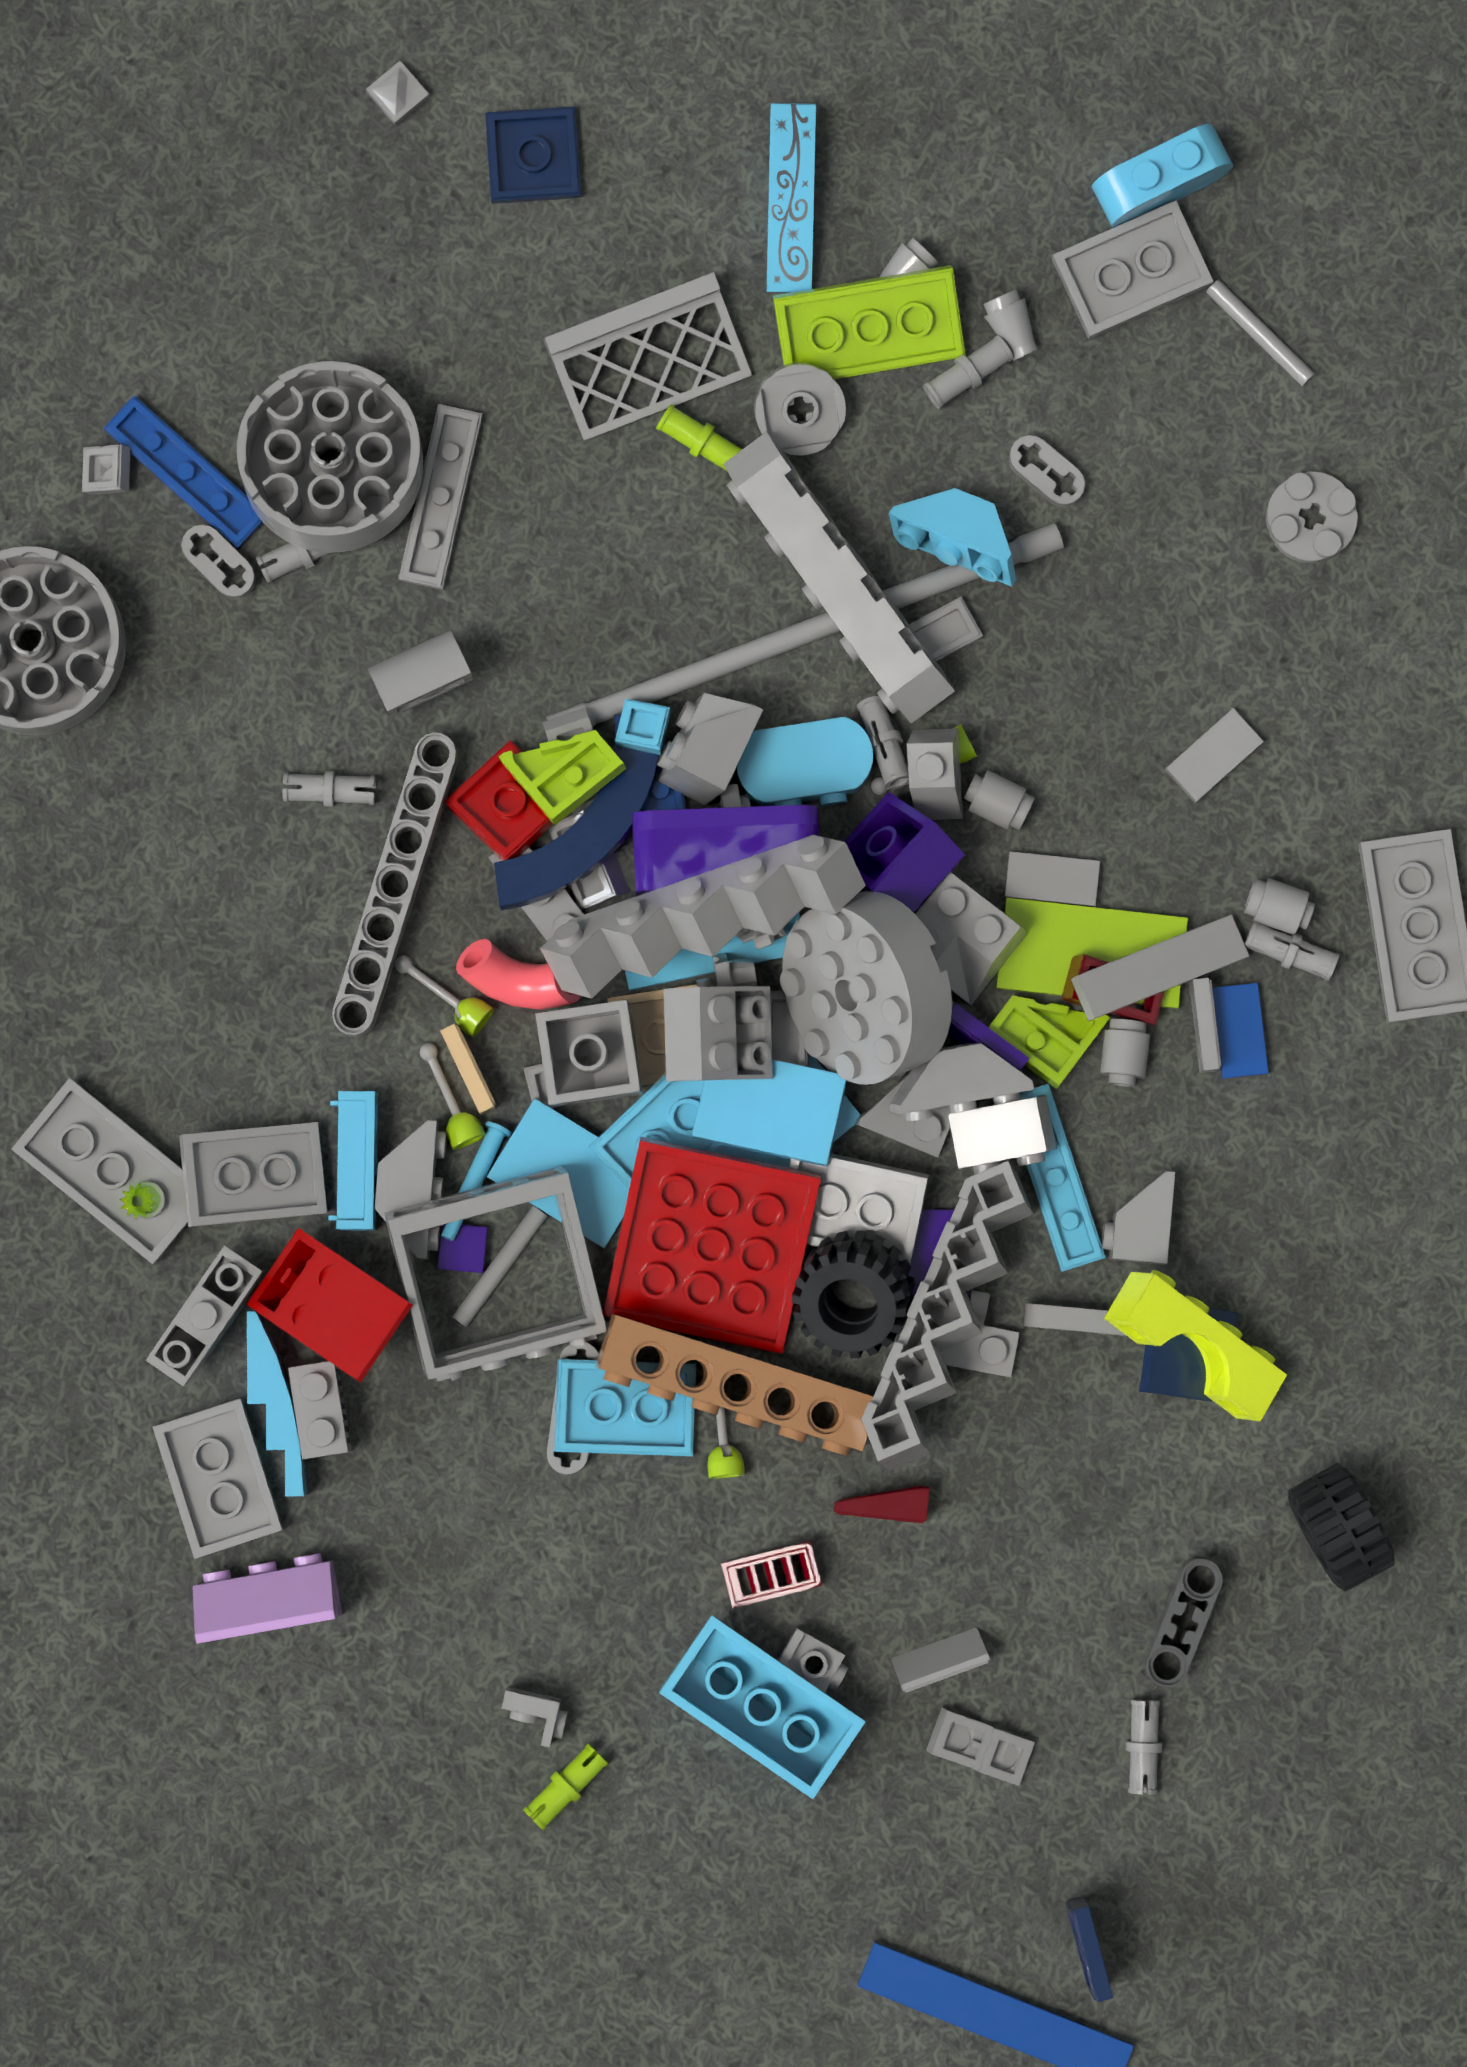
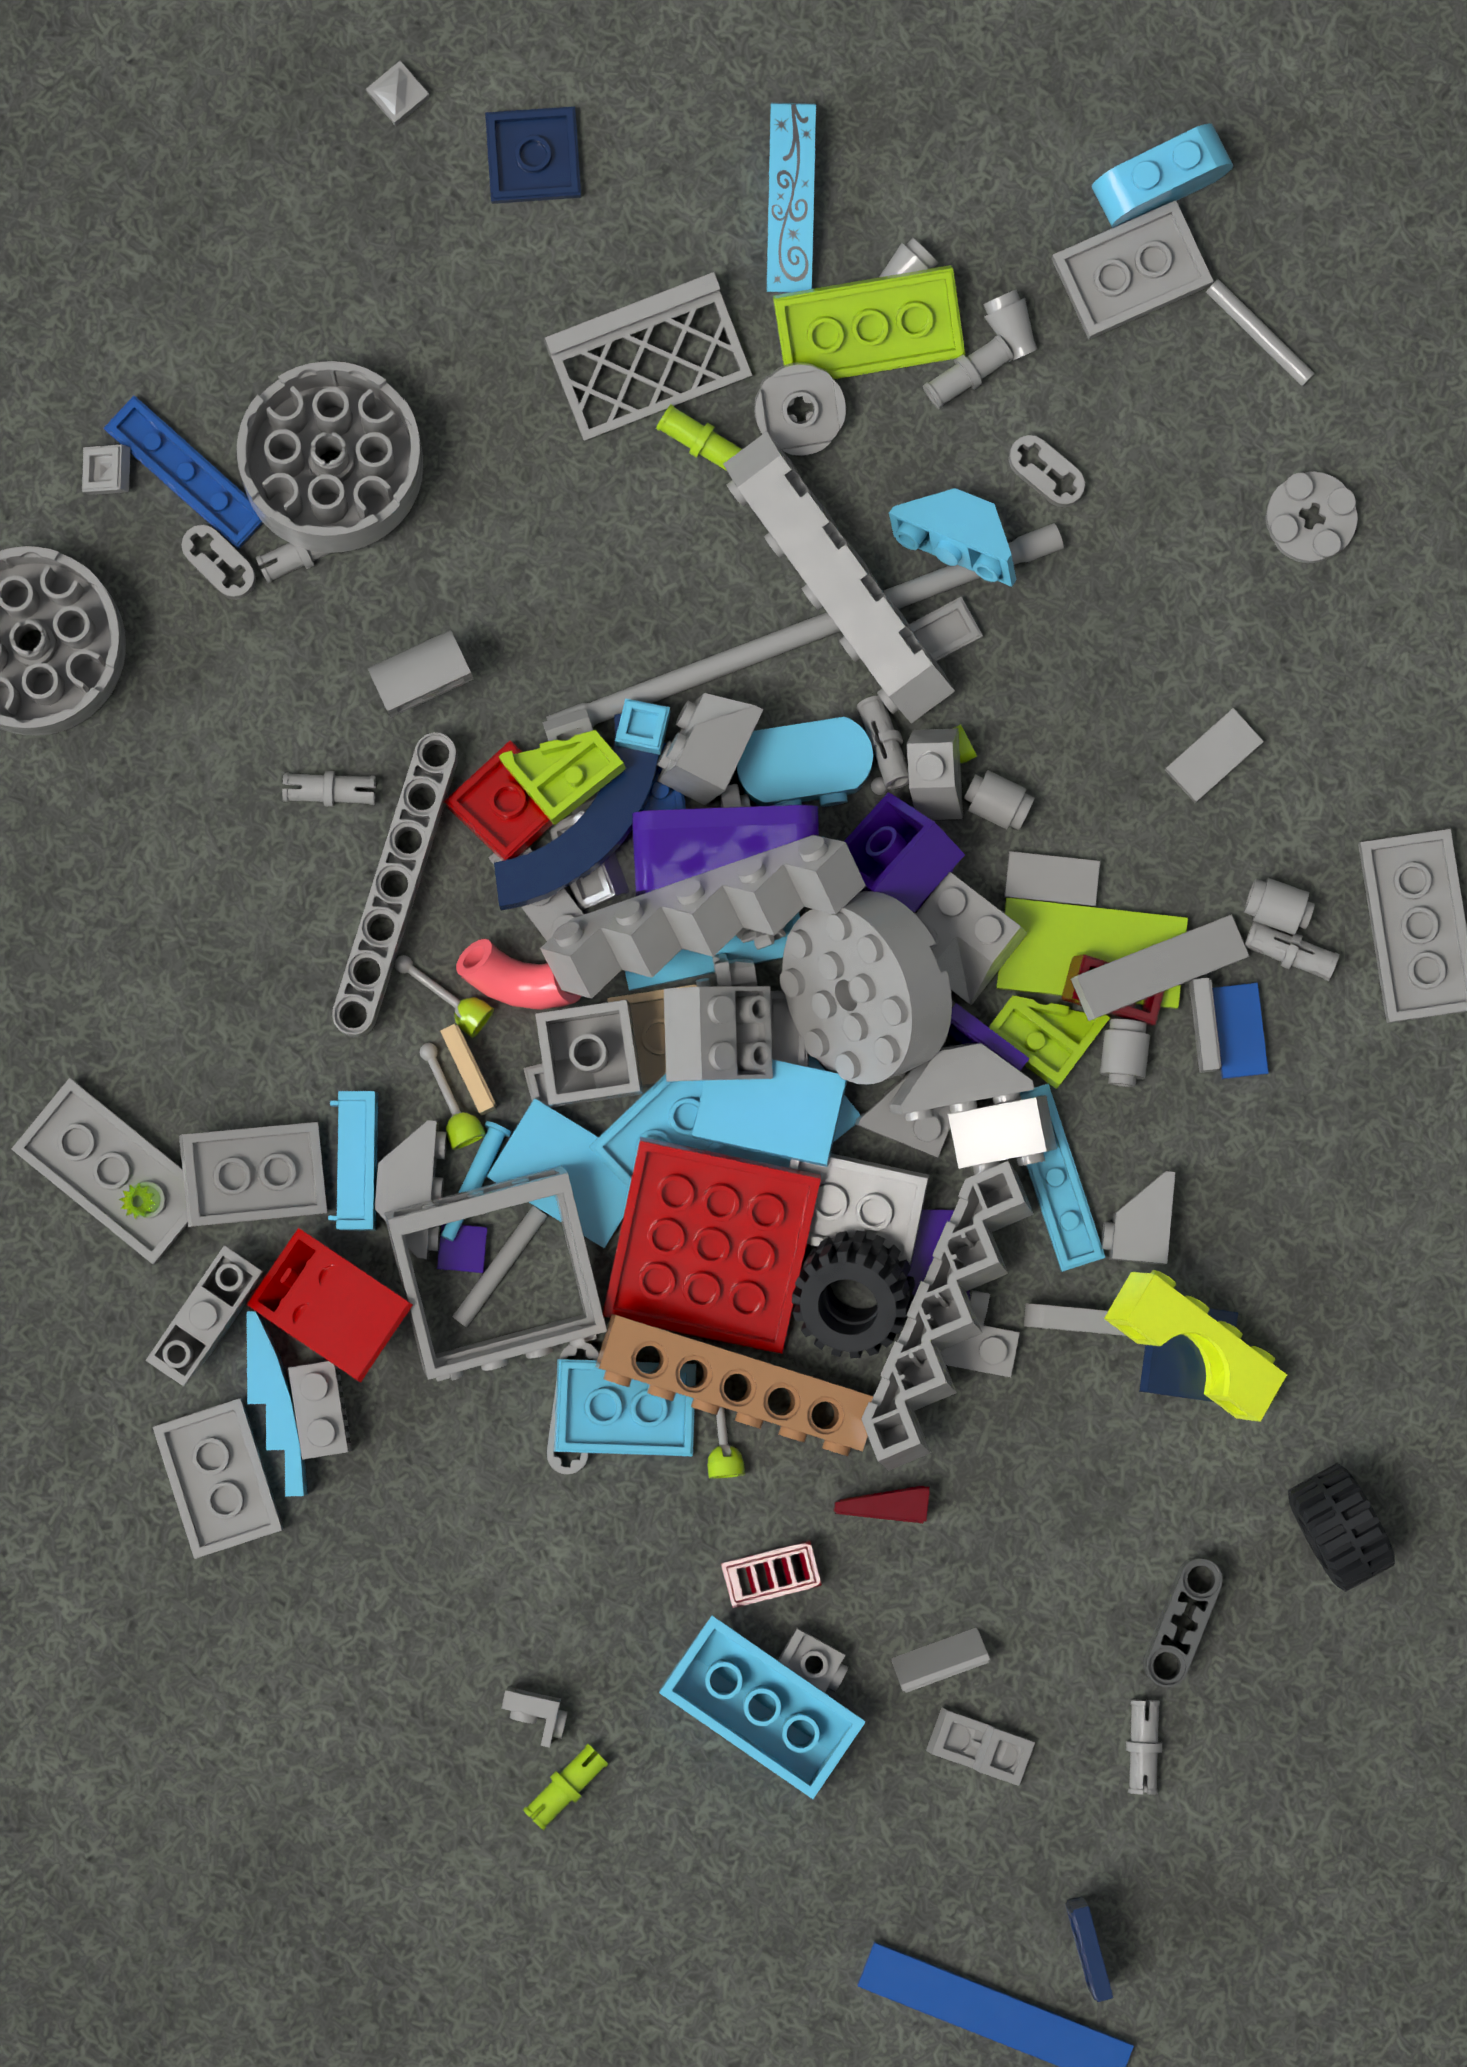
lavender slope [192,1553,342,1644] -> none
light grey tile [398,404,483,590] -> none

